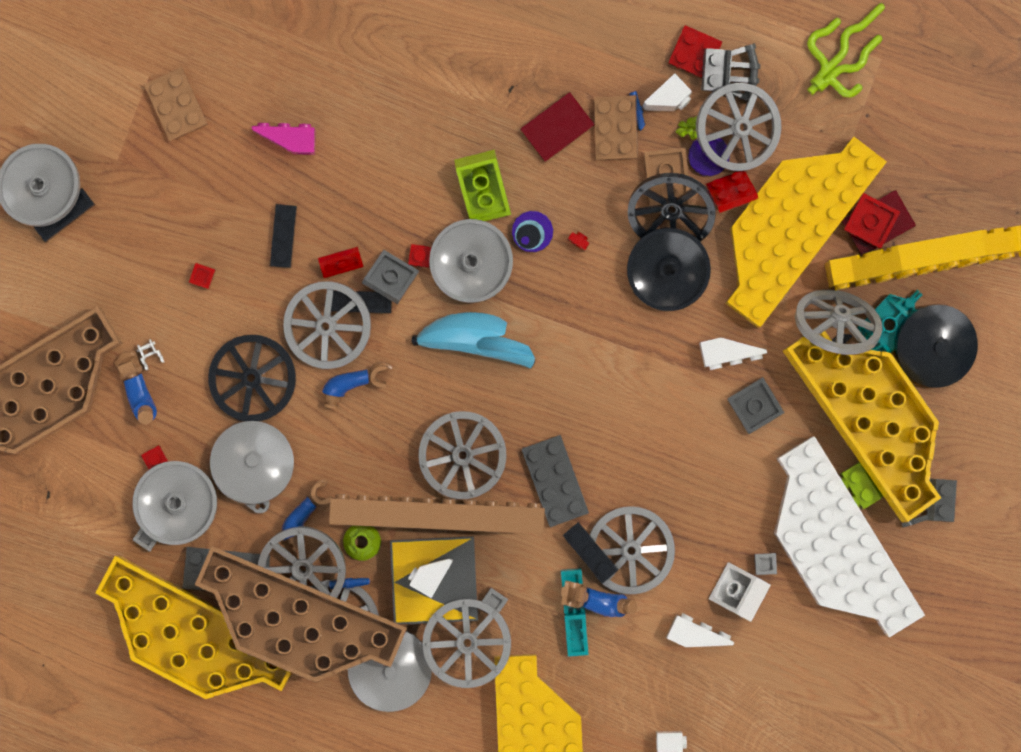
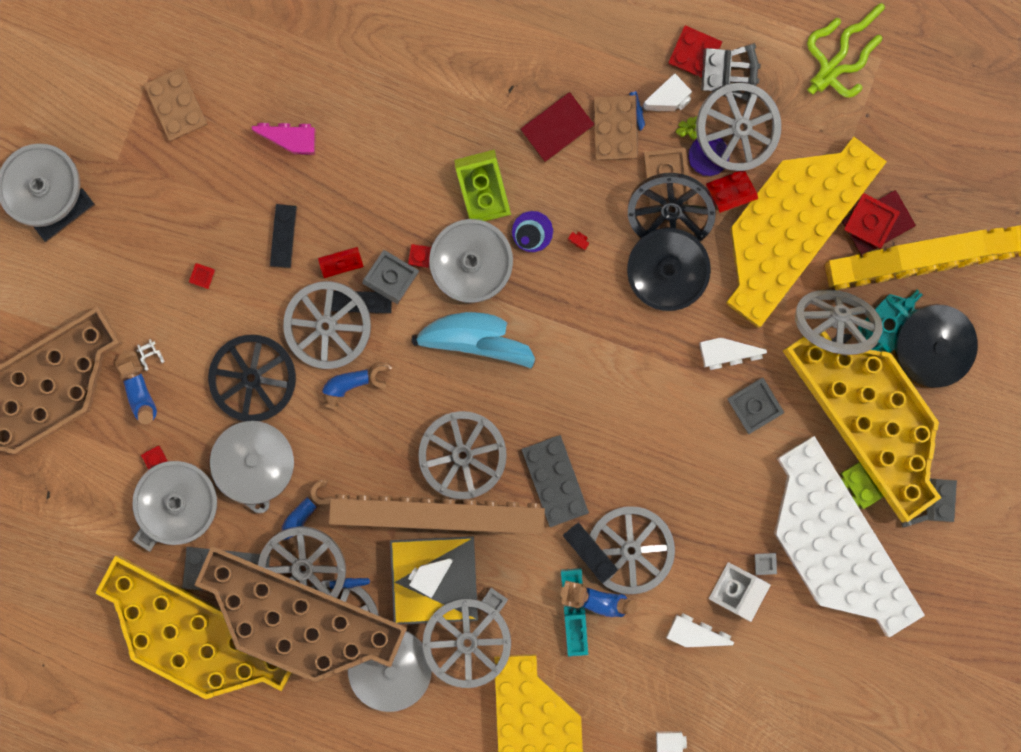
lime piece [343,525,381,561] -> none

